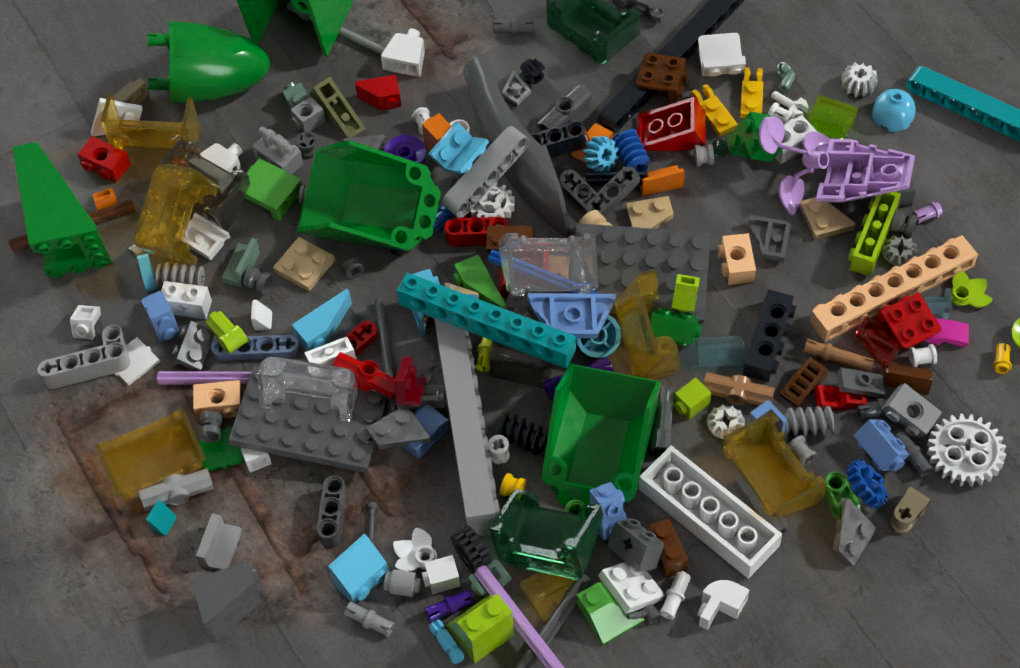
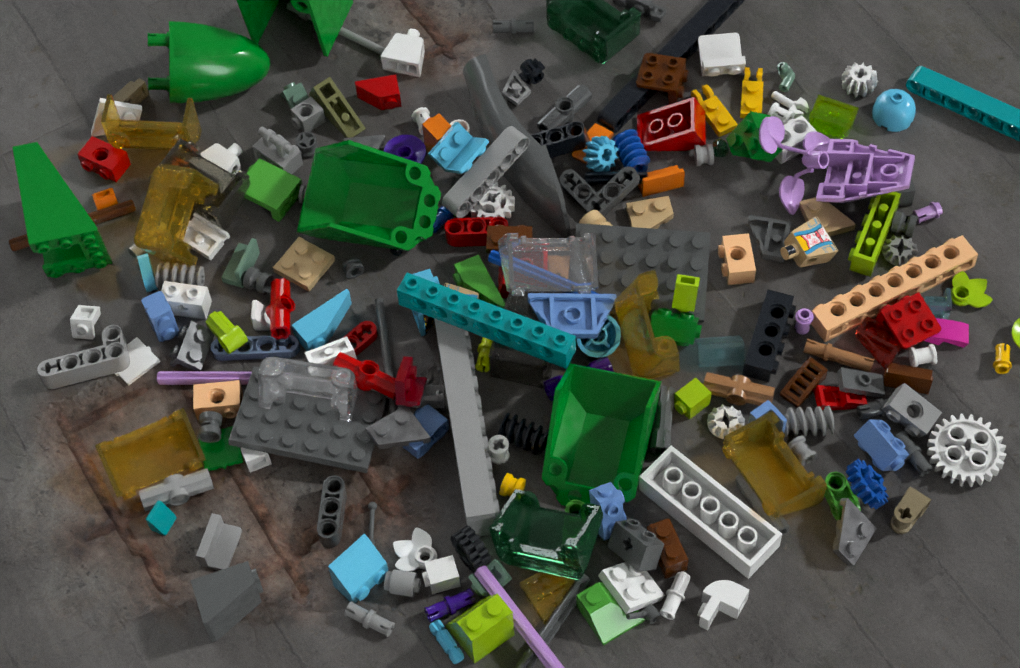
none -> red piece [266,278,295,340]
none -> torso [780,216,838,267]
none -> lavender pin [795,308,814,335]

